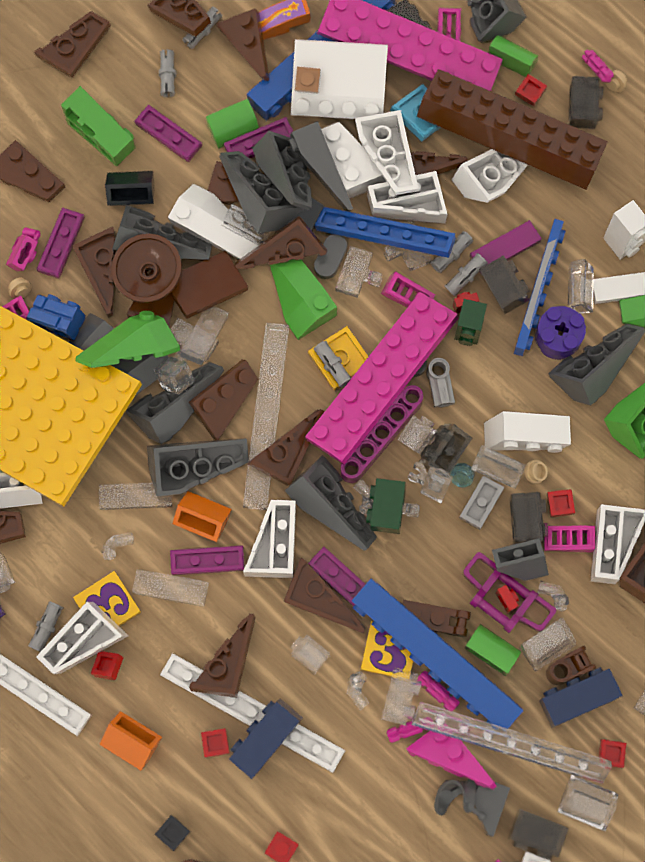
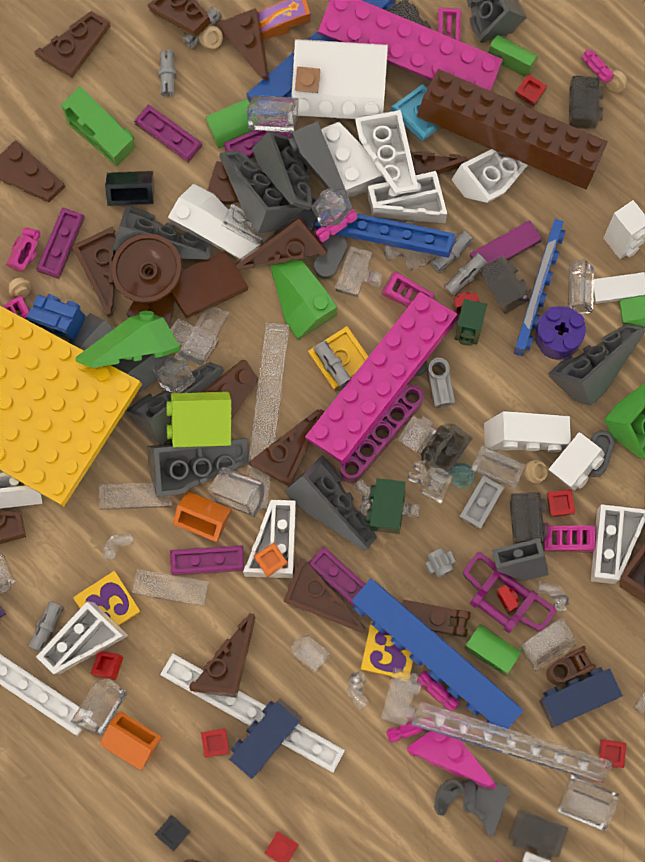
none -> clear brick [70,679,128,735]
none -> lime brick [166,392,231,447]
none -> tan tile [199,25,223,49]
none -> clear brick [208,466,264,517]
none -> clear brick [247,95,299,132]
none -> orange tile [253,543,288,578]
none -> clear brick [311,188,353,226]
none -> dark pink axle [315,208,357,242]
none -> light grey gear [425,548,456,578]
none -> white brick [549,432,605,491]
none -> dark grey tile [588,430,615,477]

